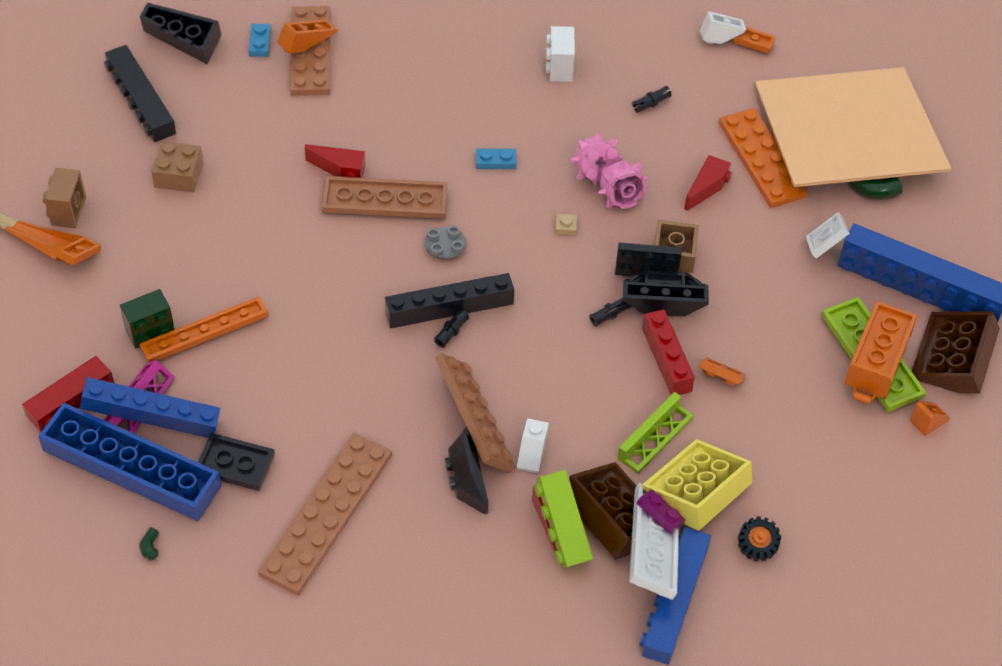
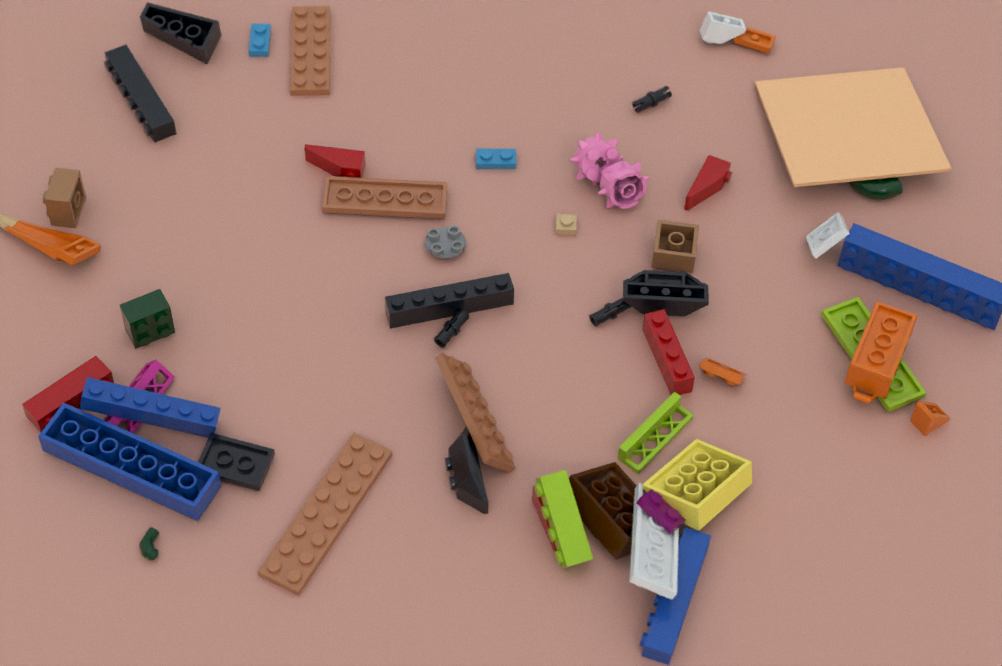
orange plate [139,296,268,363] -> none
medium nougat brick [151,141,203,192] -> none
orange slope [277,19,338,54] -> none
white slope [517,418,549,474] -> none
white brick [546,26,575,82] -> none
black plate [615,242,682,276] -> none
orange plate [719,108,808,208] -> none
black wheel [738,516,781,562] -> none
reddish brown slope [912,311,1000,394] -> none

